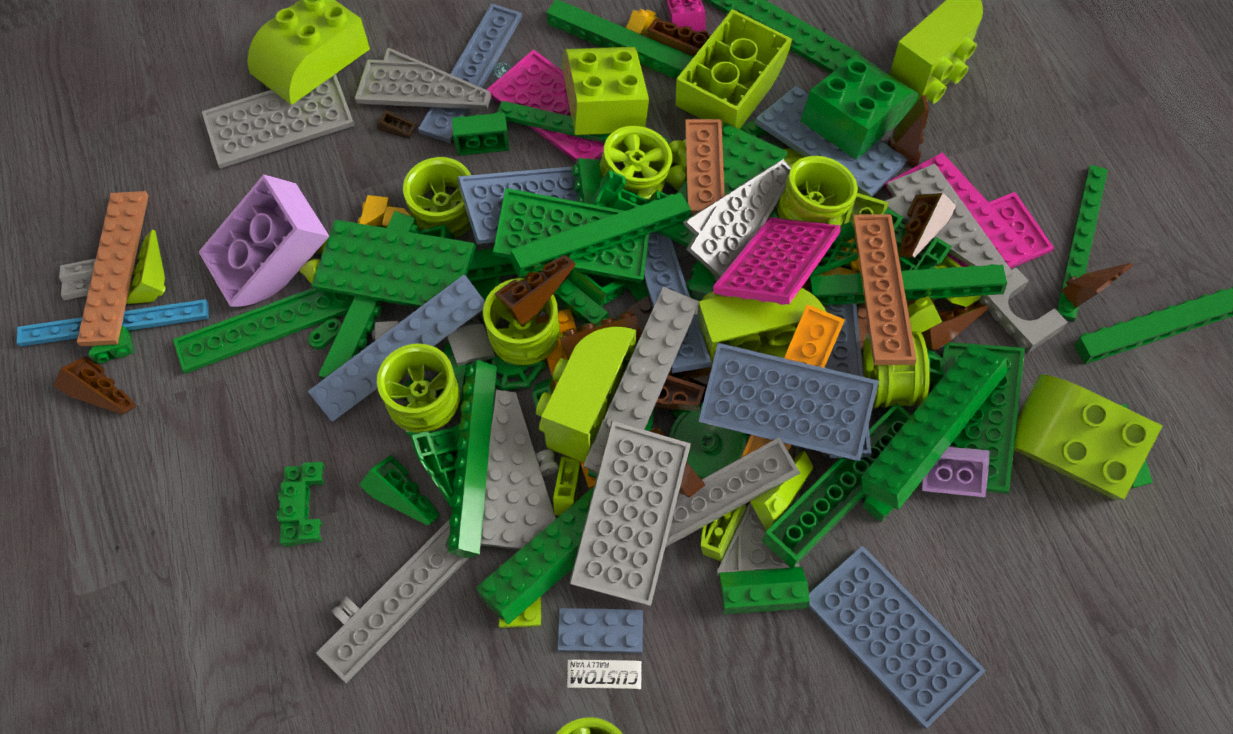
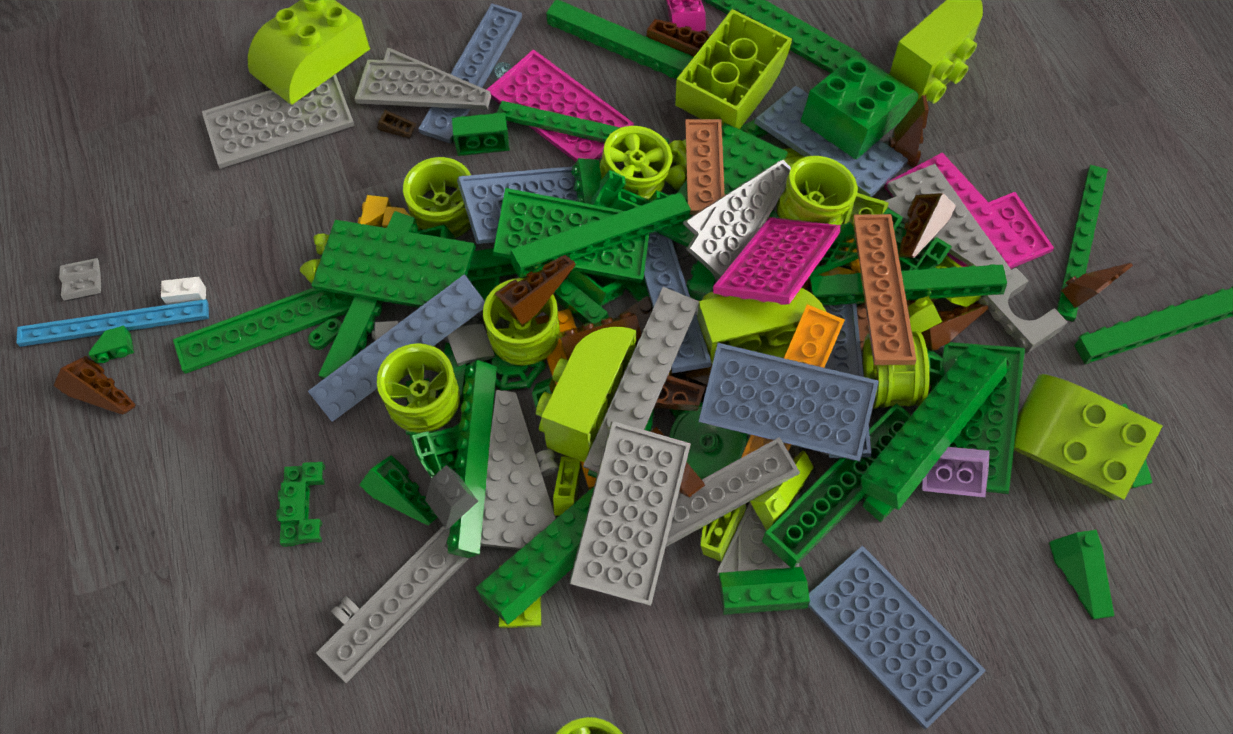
nougat plate [77,191,149,346] -> none
lime wedge [126,229,166,304] -> none
lavender brick [199,174,329,307] -> none
sand blue plate [558,608,643,654] -> none
lime brick [561,47,649,135] -> none
white sticker [567,660,641,689] -> none
yellow slope [626,9,660,36] -> none
none -> white brick [161,277,206,305]
none -> dark grey slope [425,466,478,529]
none -> green wedge [1049,530,1114,620]

